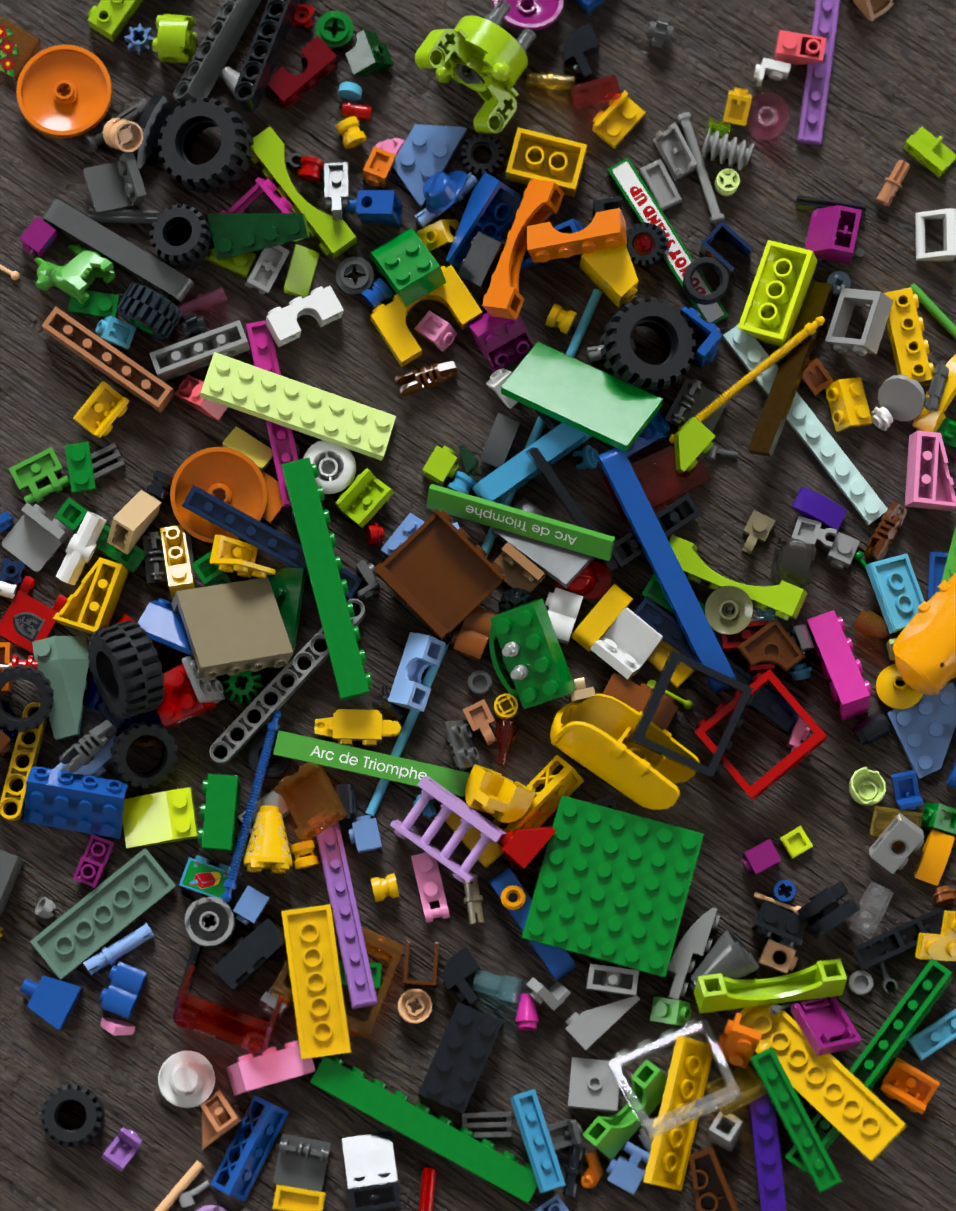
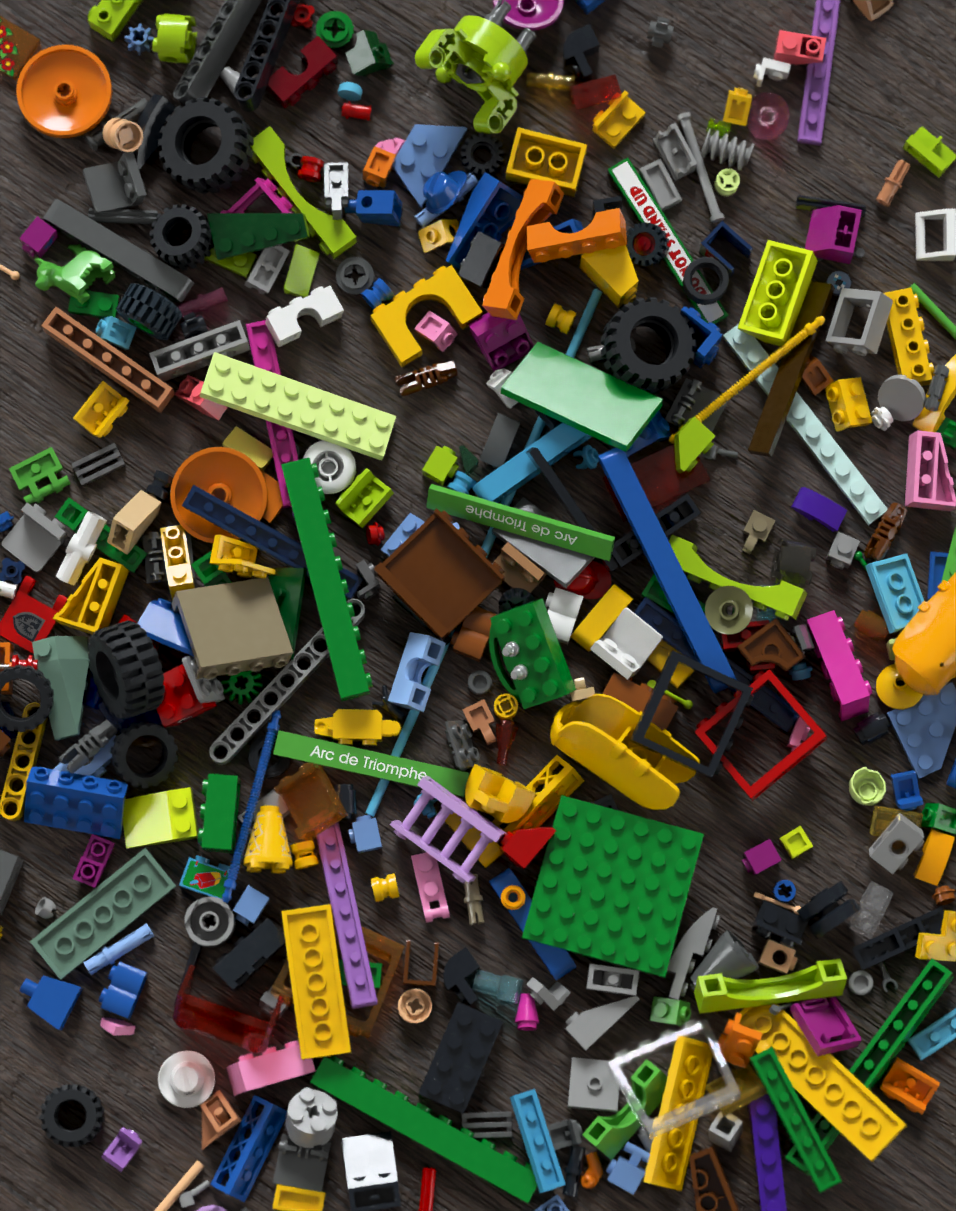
green plate [65,442,96,494] -> none
yellow wheel [335,116,366,149] -> none
green brick [370,228,447,307] -> none
light grey plate [791,516,837,549] -> none
none -> light grey brick [285,1088,337,1148]

